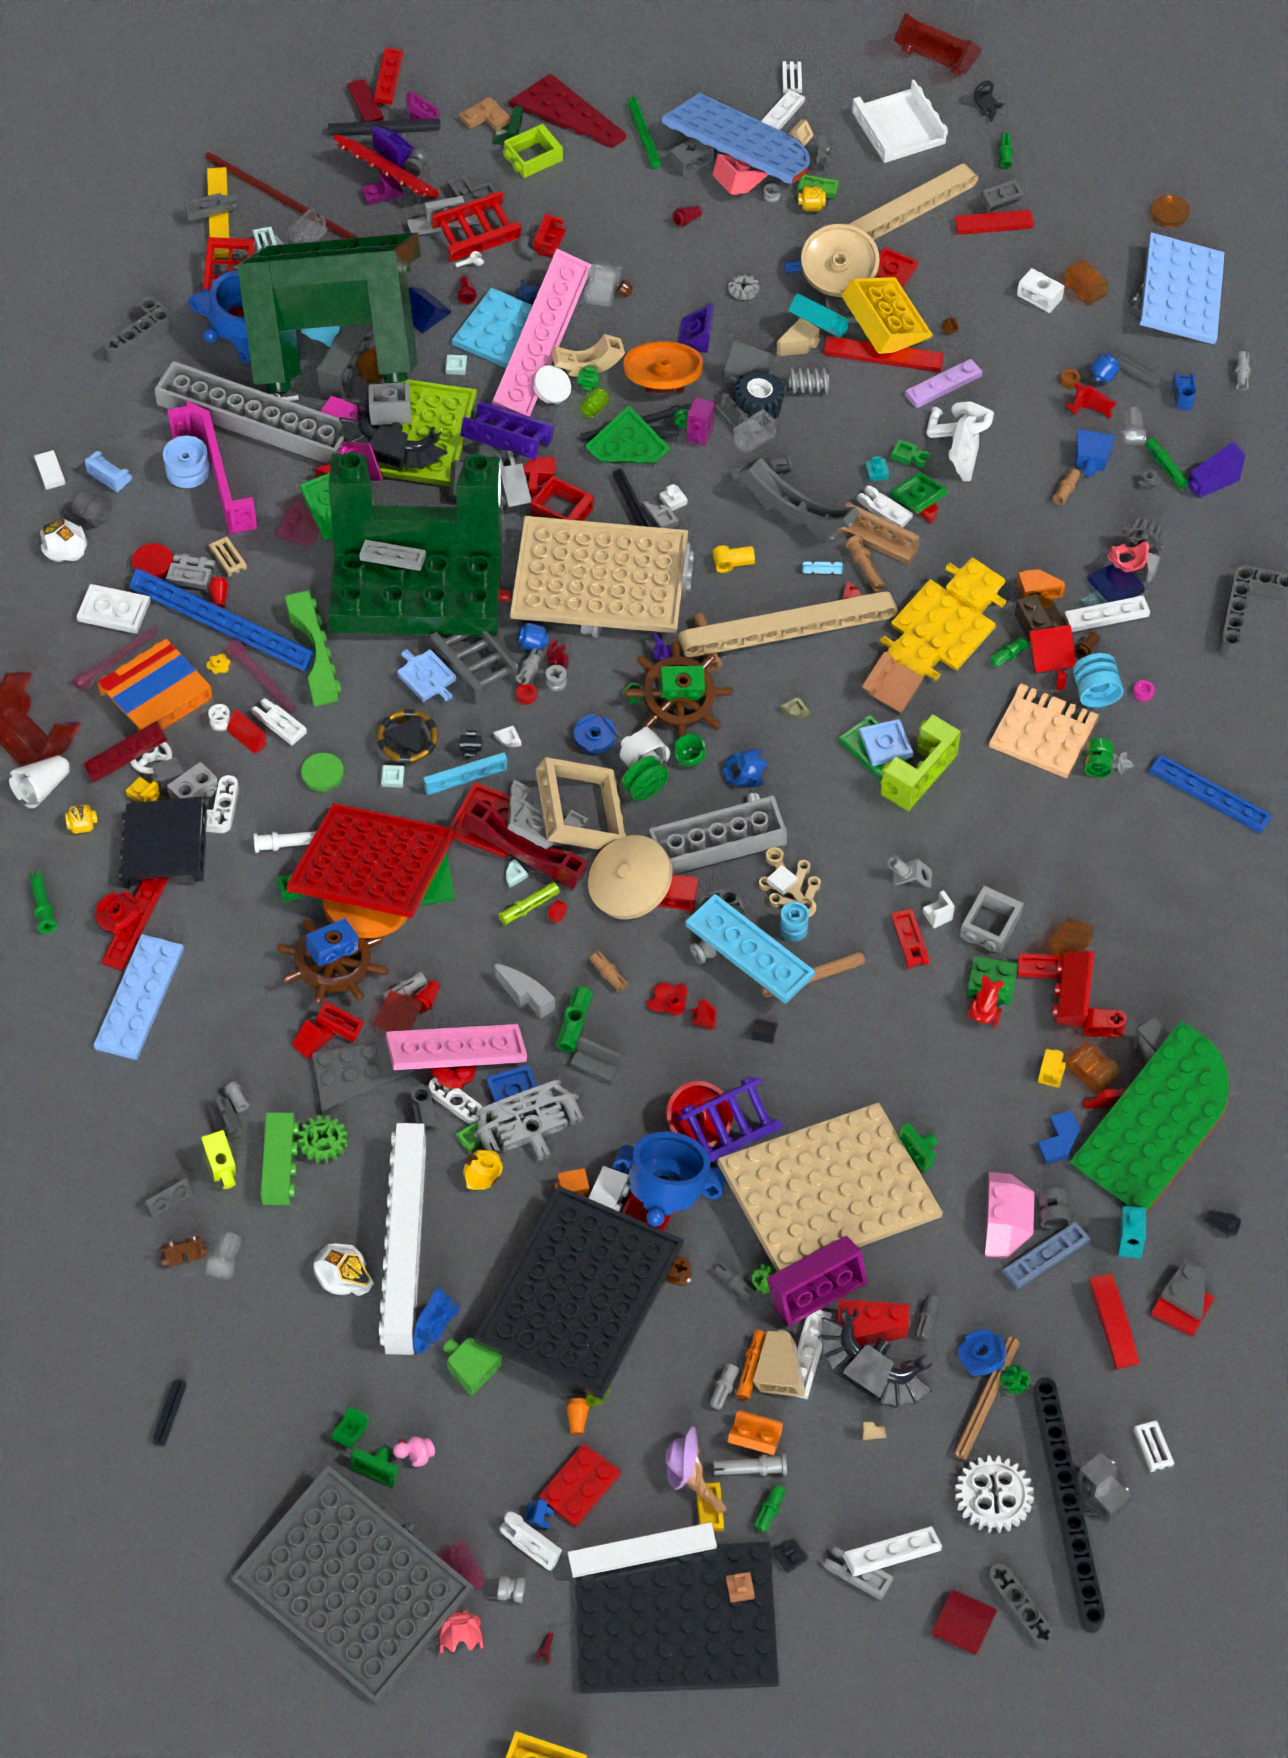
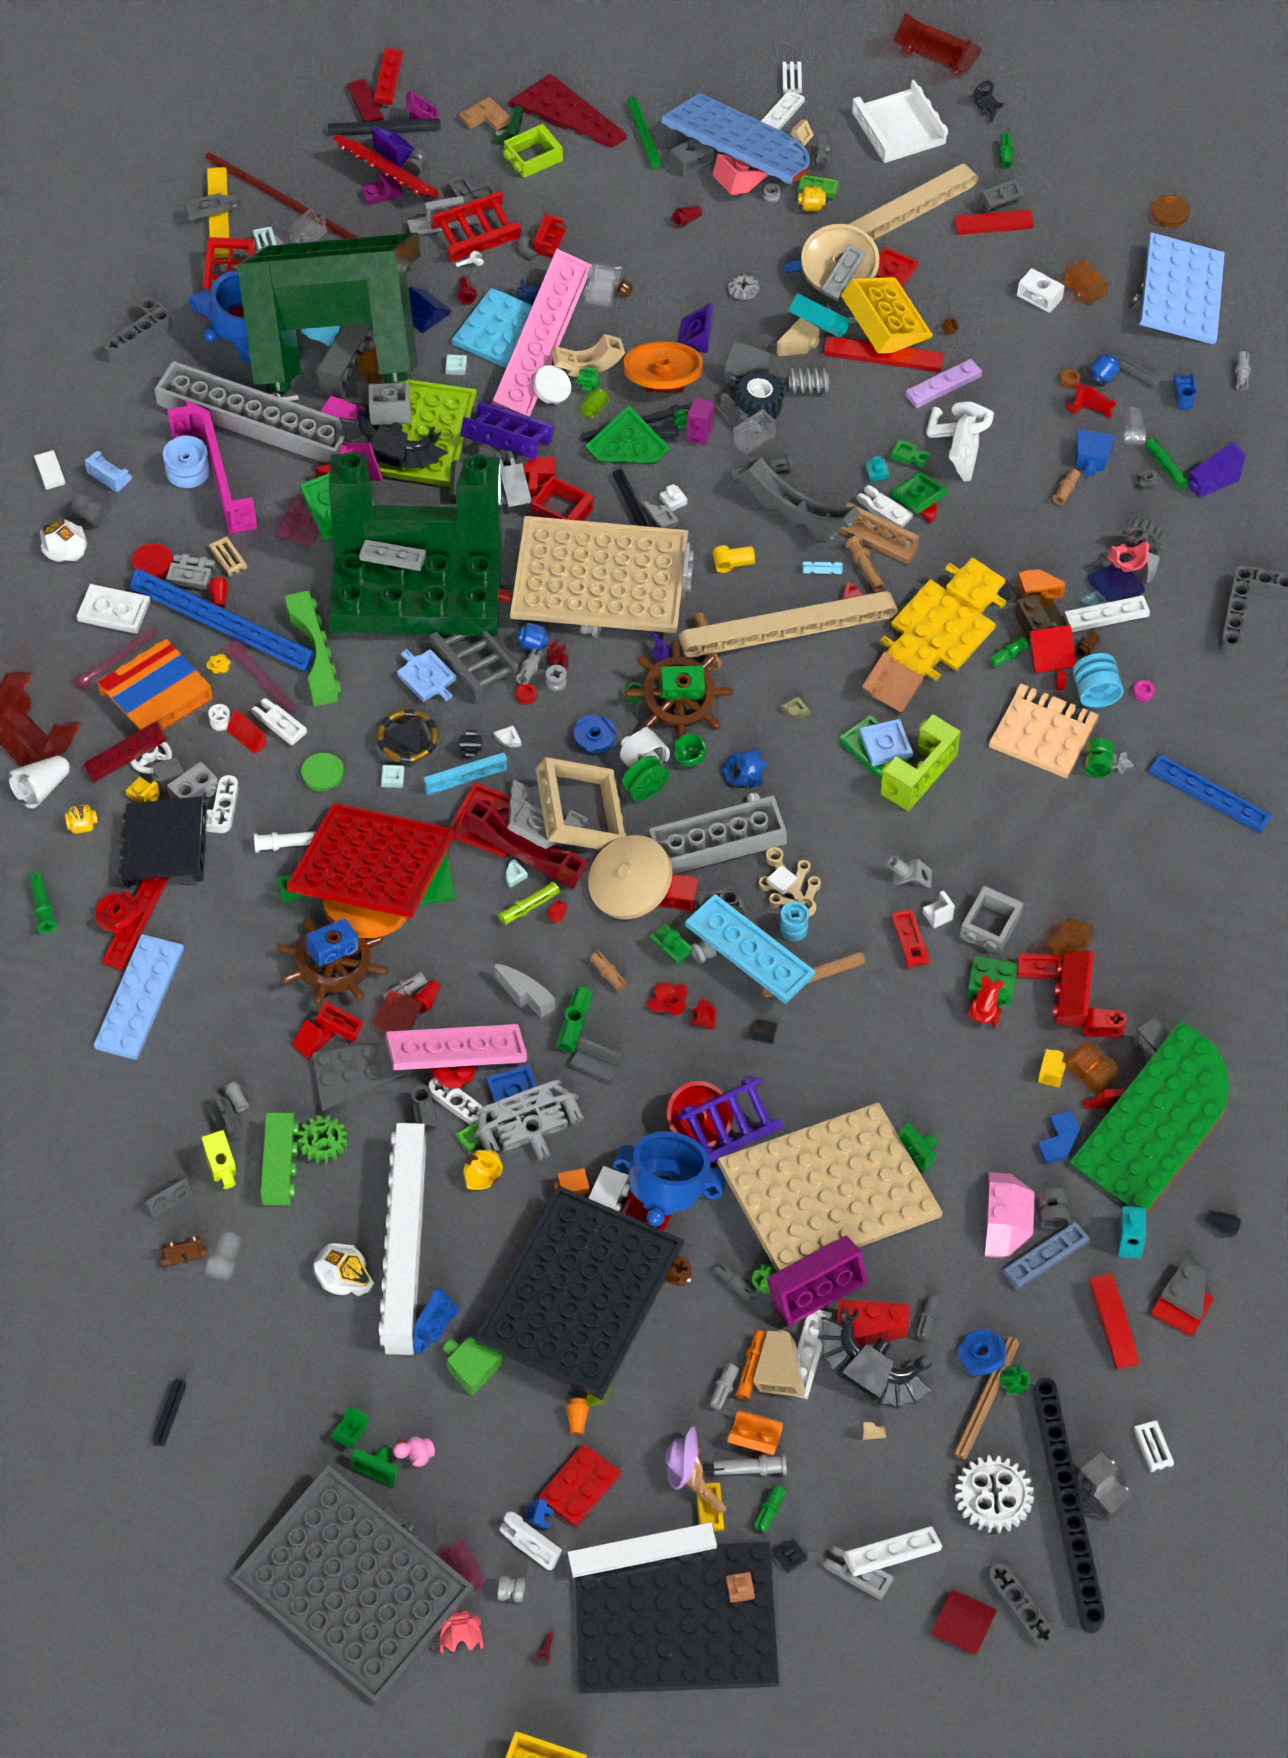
none -> green hips [649,923,693,965]
none -> light grey tile [820,244,866,301]

